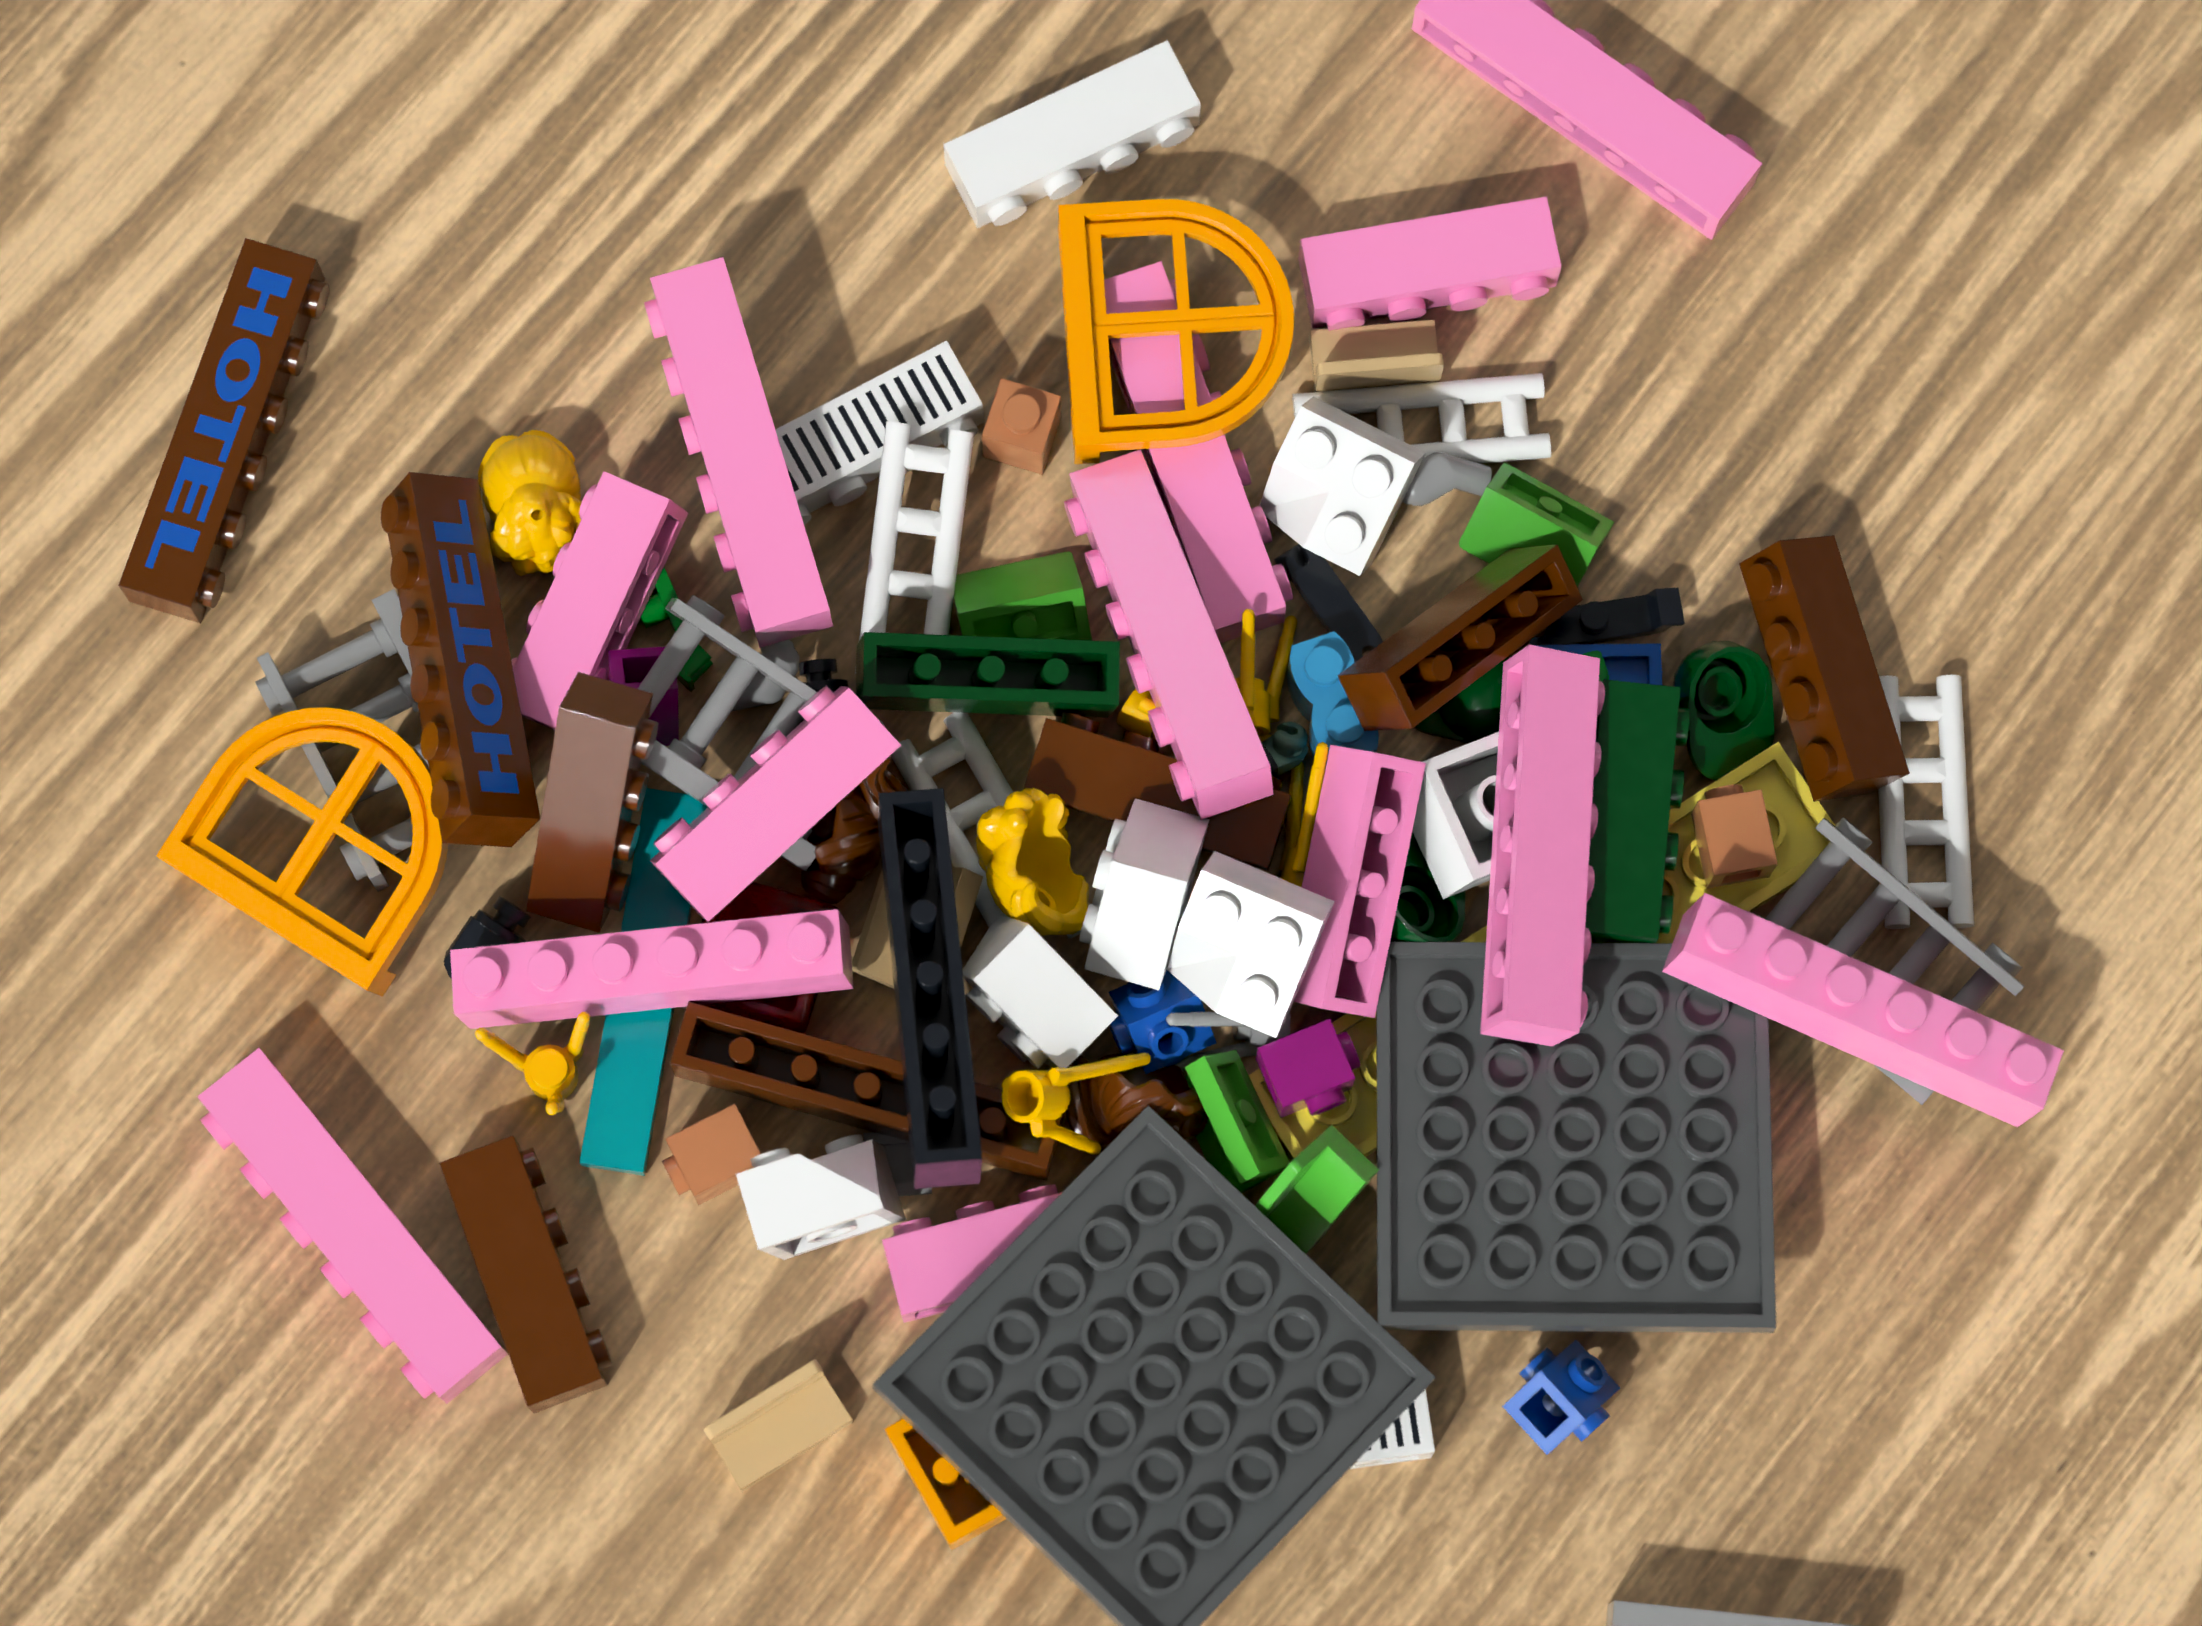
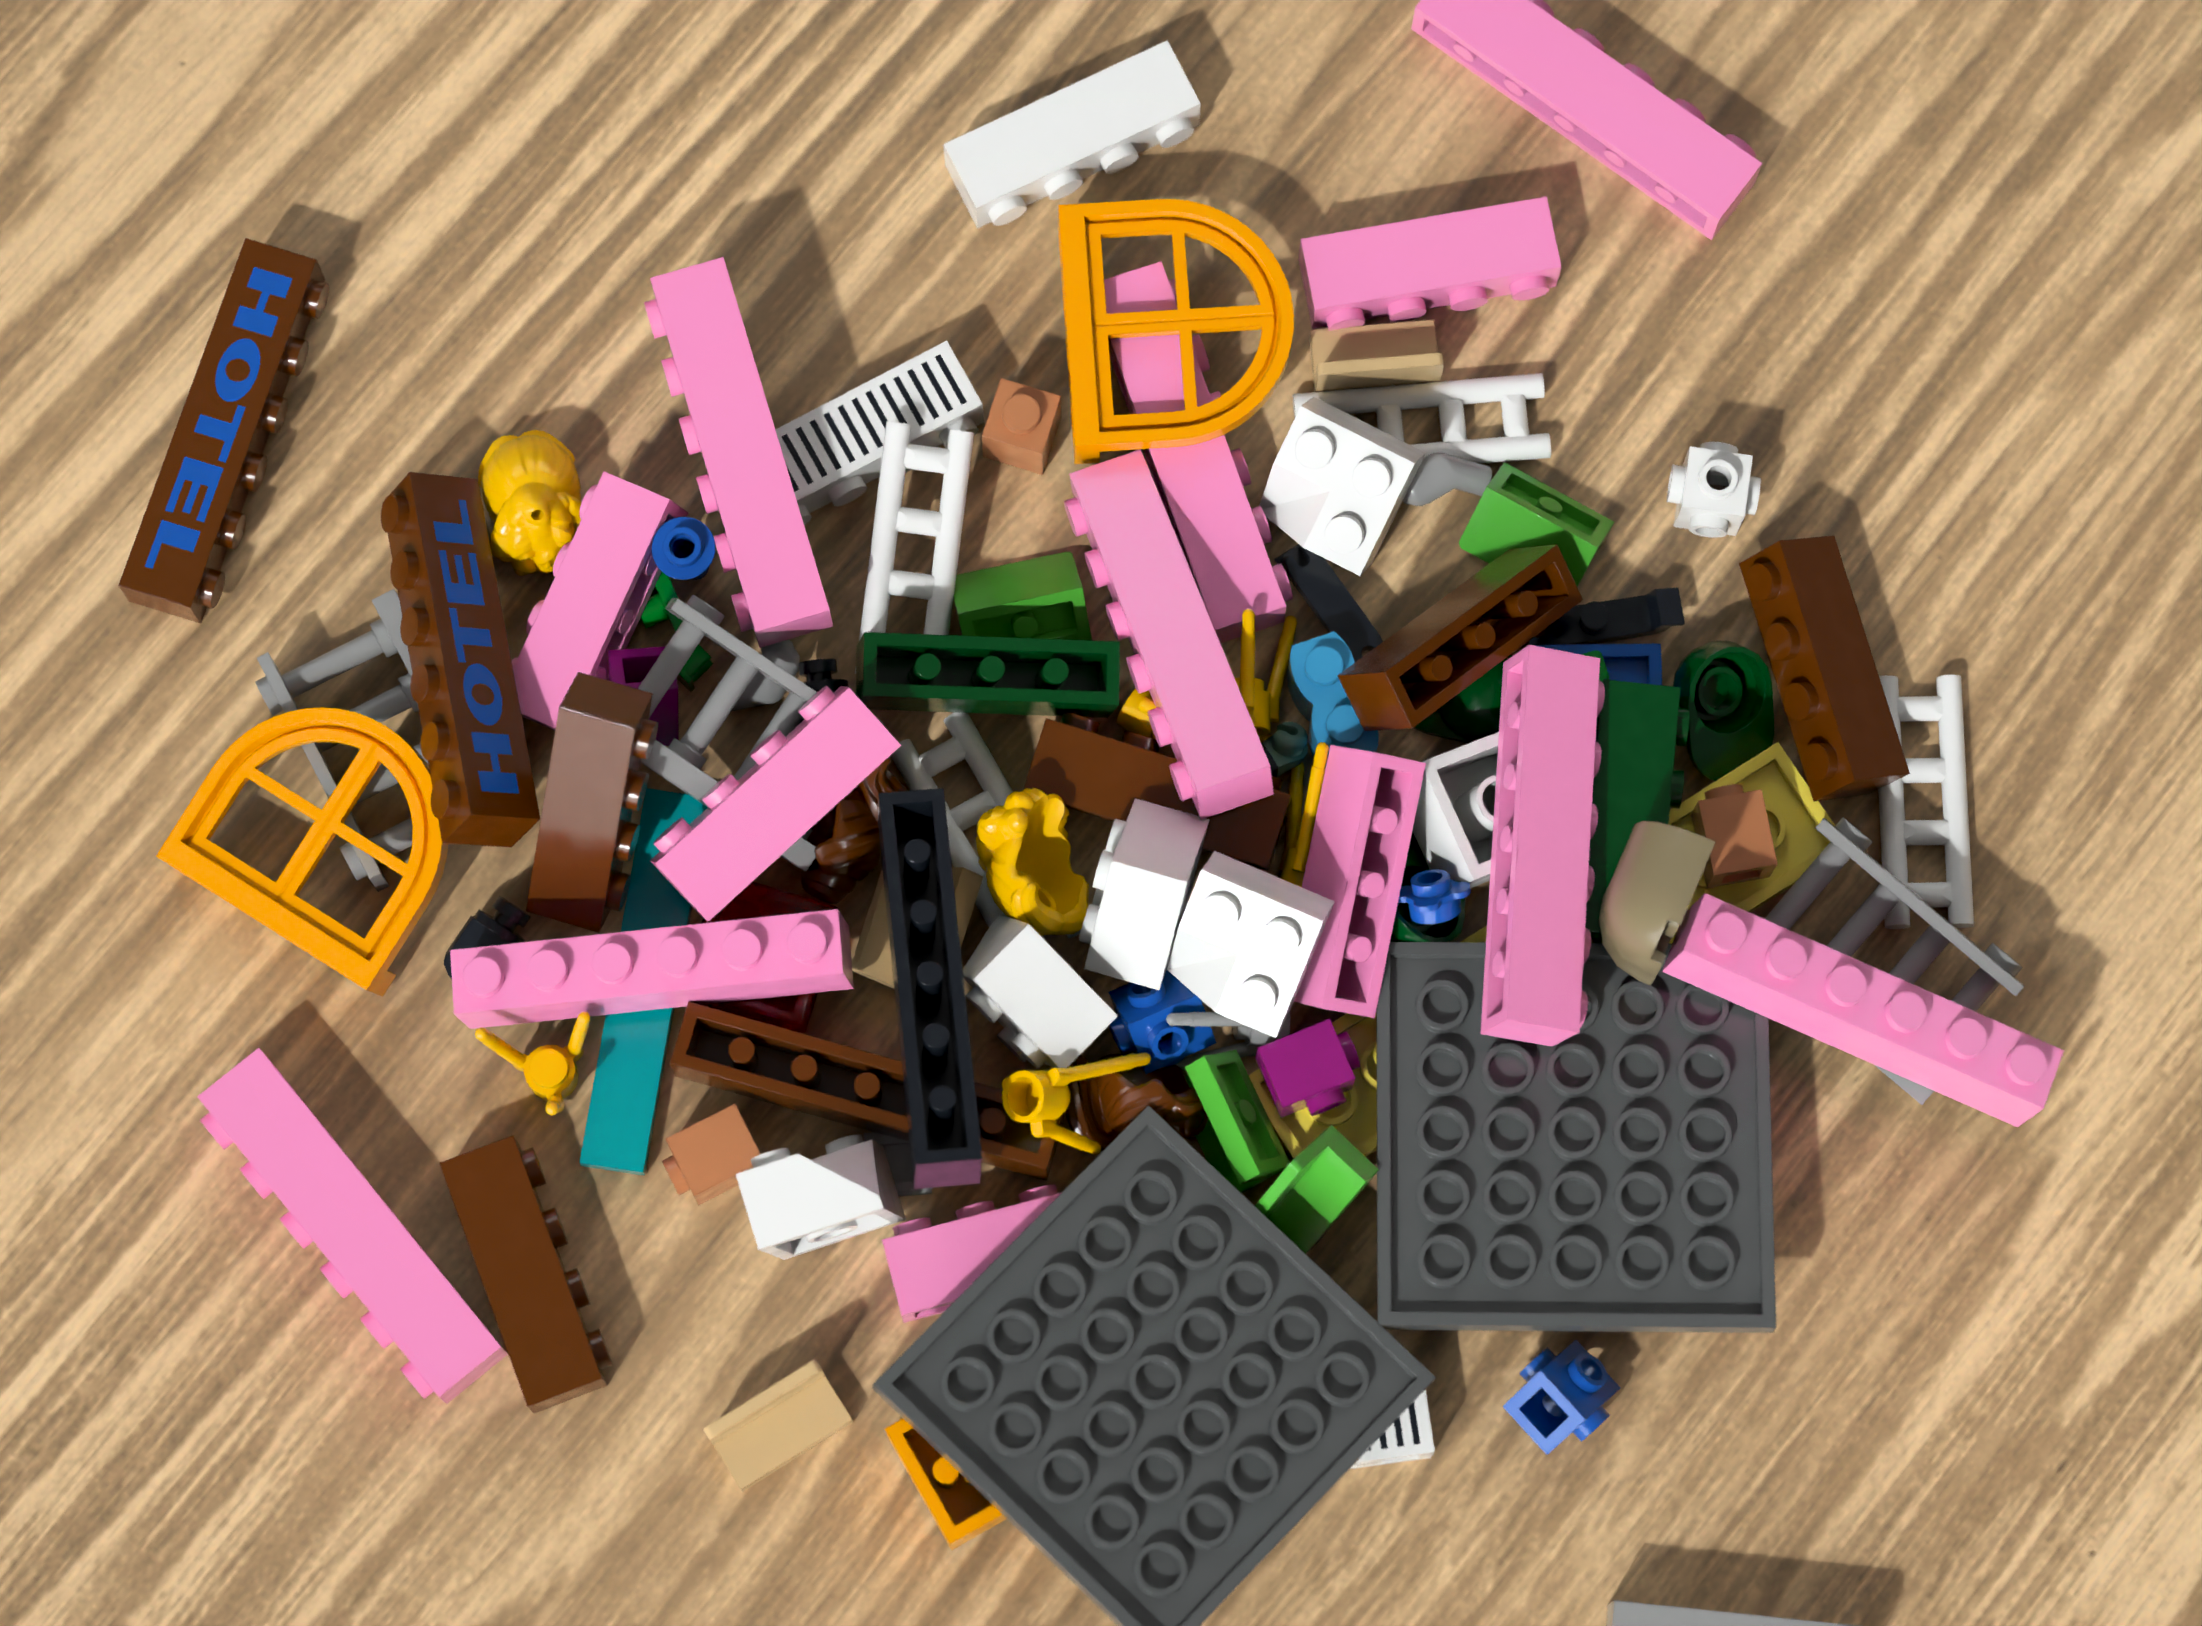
none -> blue cone [652,517,715,580]
none -> blue plate [1398,869,1471,924]
none -> dark tan brick [1598,821,1716,986]
none -> white brick [1667,442,1761,538]

